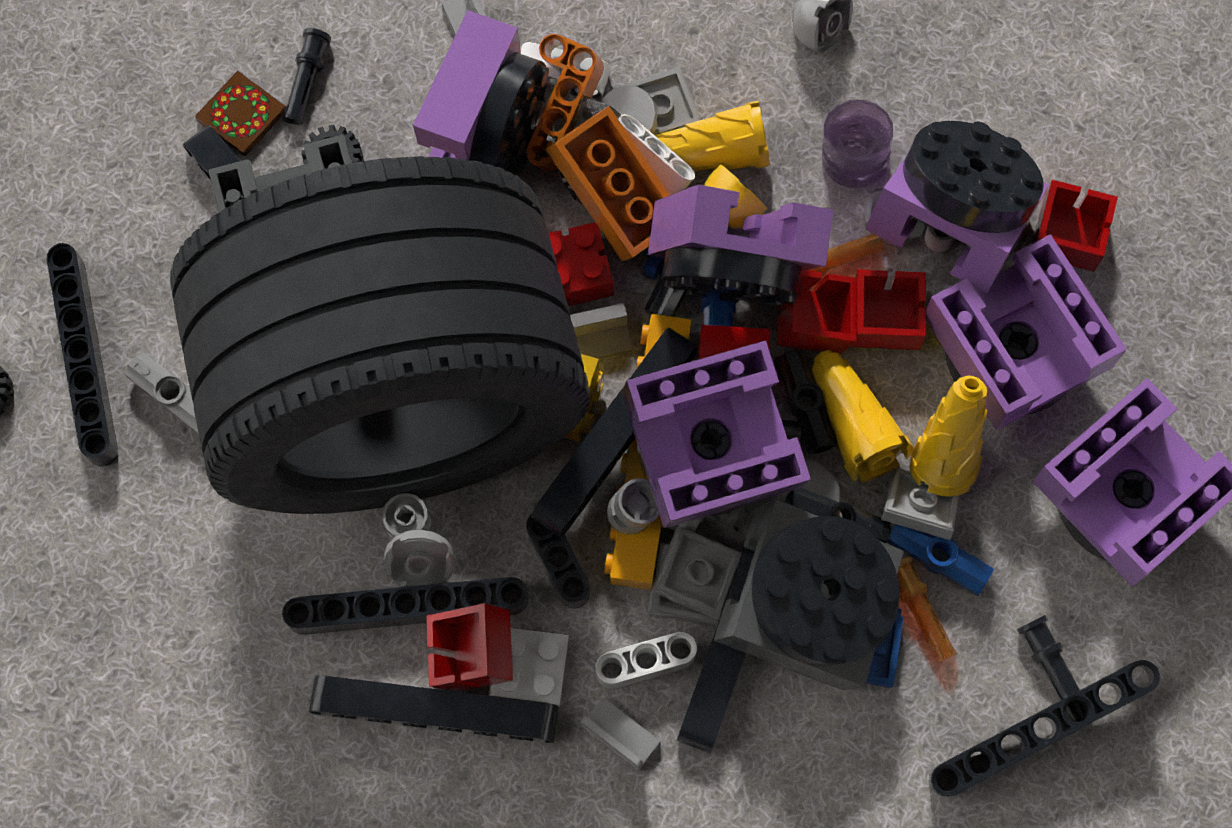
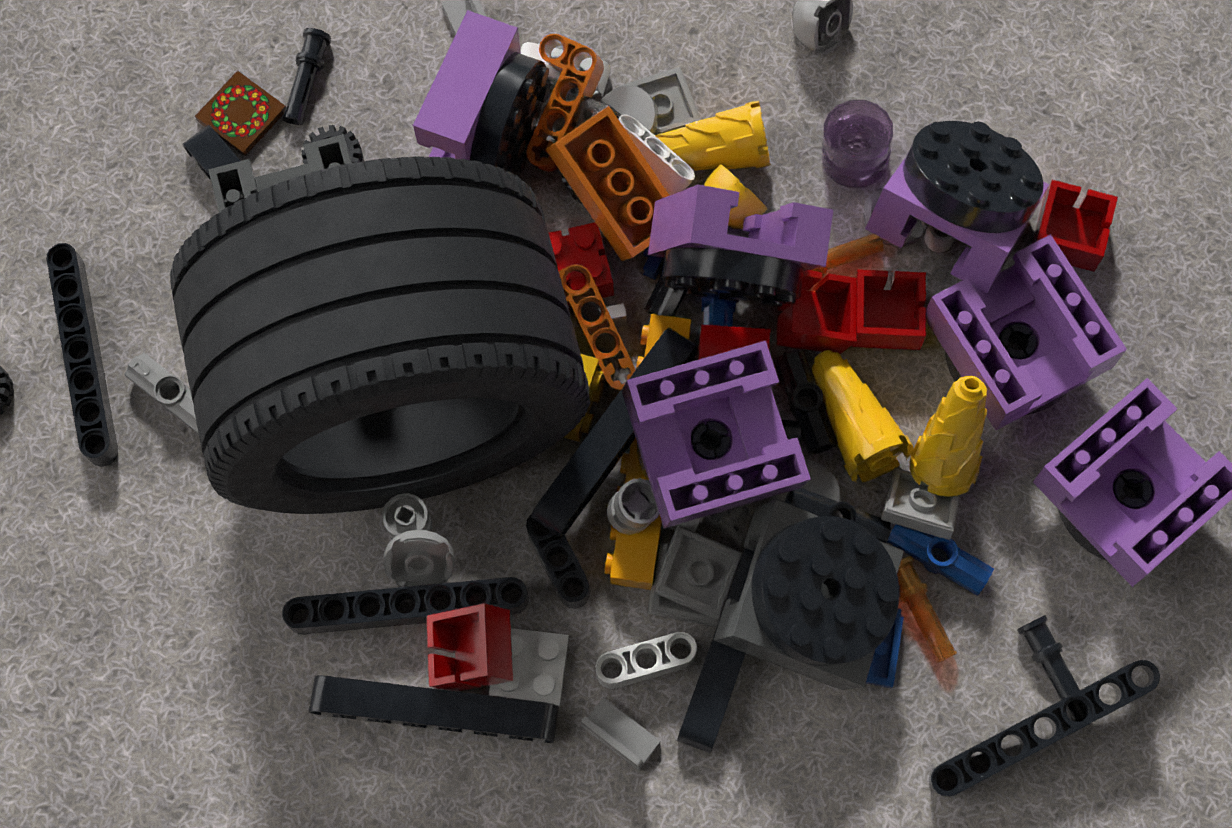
none -> orange beam [558,264,635,390]

